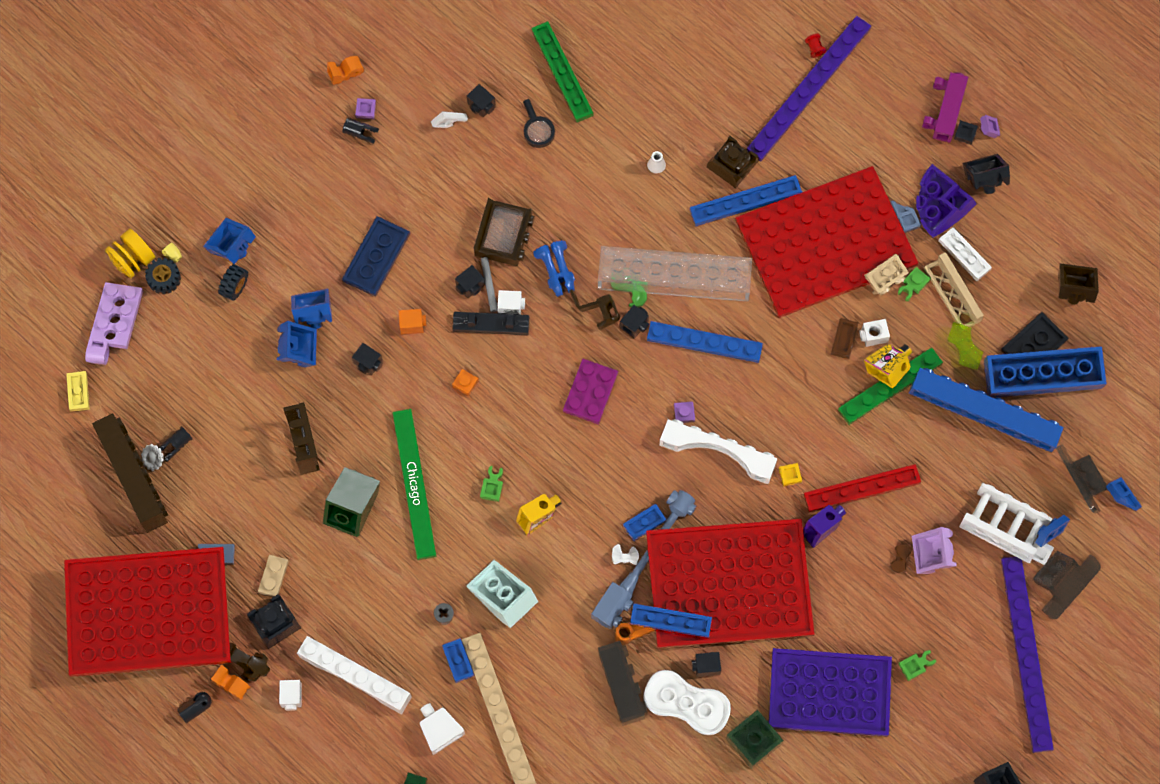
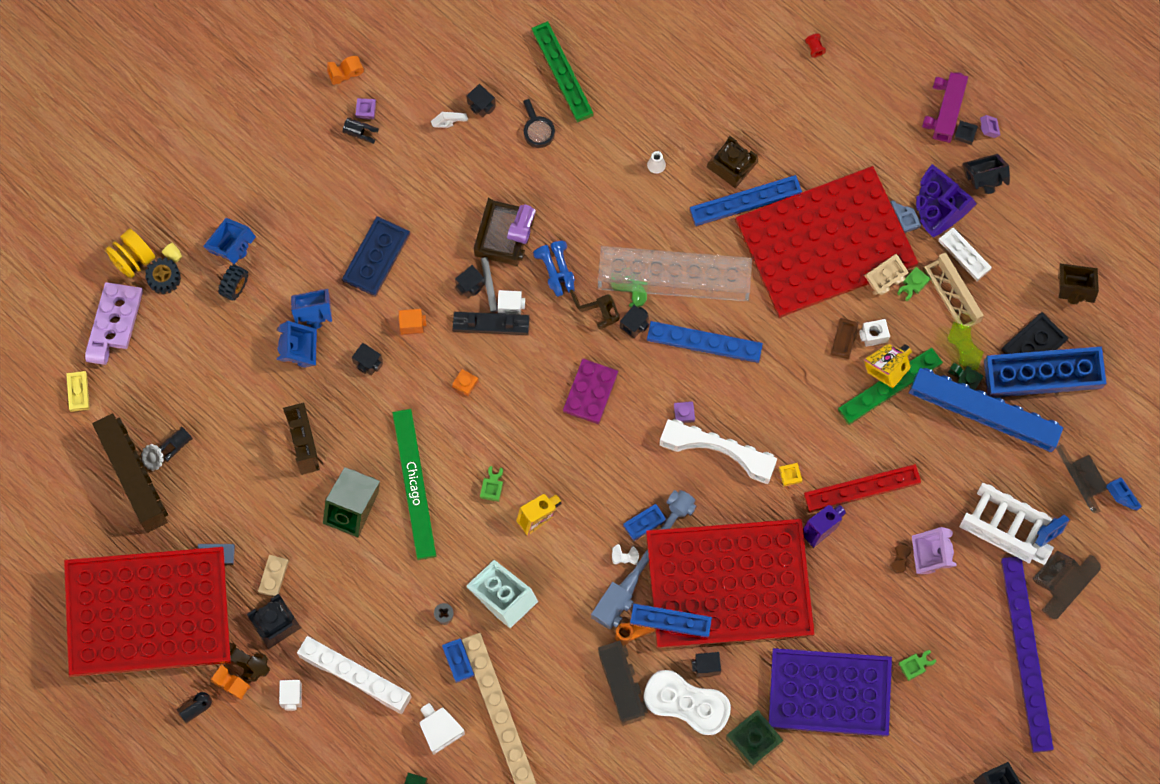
dark purple plate [747,16,871,161] -> none
none -> medium lavender piece [507,205,536,244]
none -> dark green plate [948,363,983,390]

